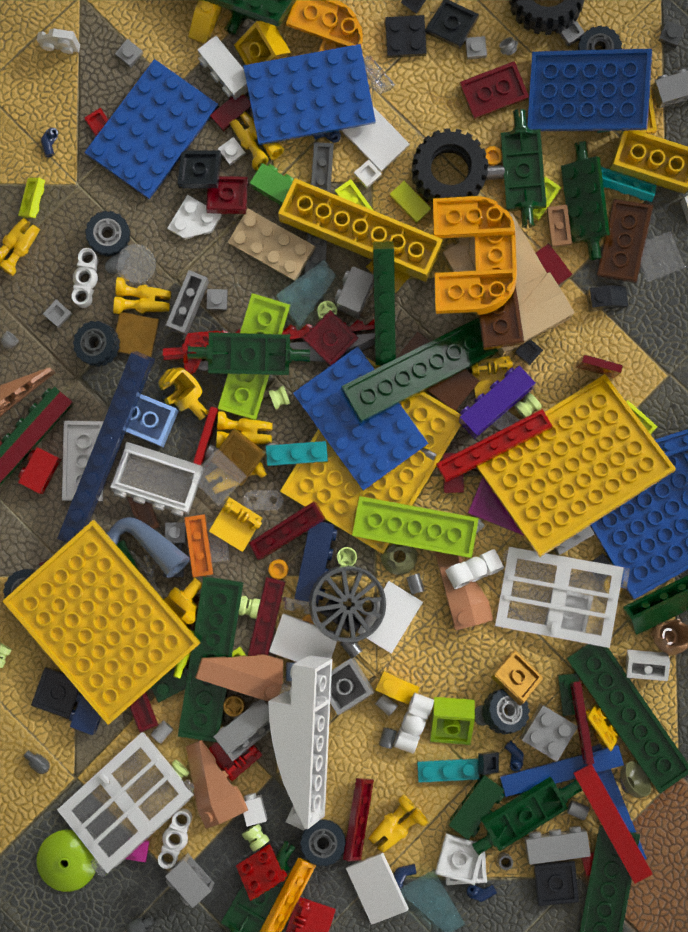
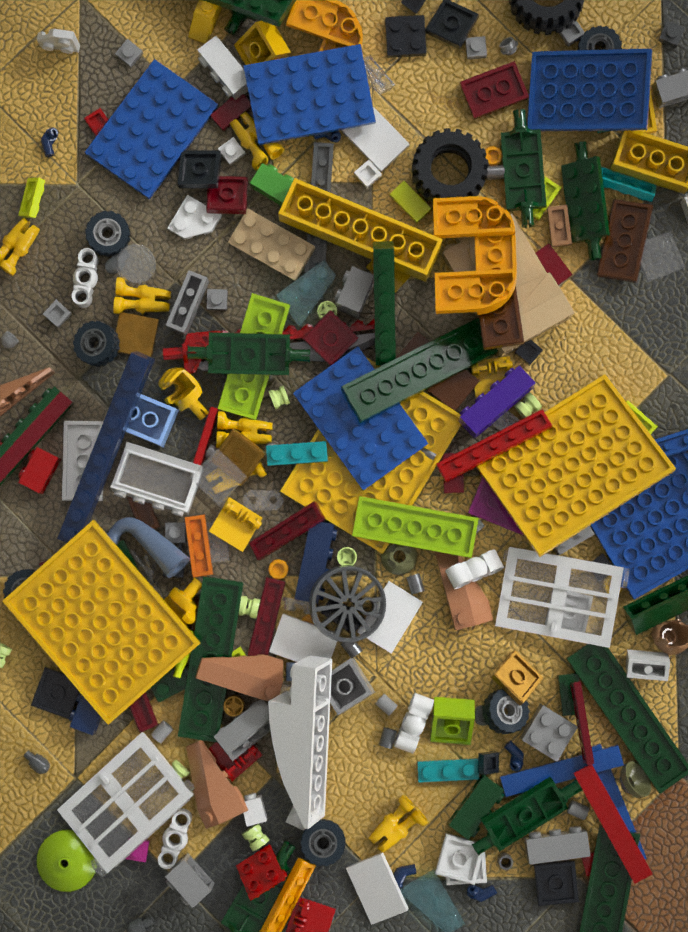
neon yellow plate [335,179,374,211] -> none
dark red tile [343,778,374,861] -> none
yellow slope [375,670,420,705] -> none
dark red tile [576,355,623,378] -> none
black slope [586,285,629,312] -> none
yellow hinge [586,704,619,751] -> none

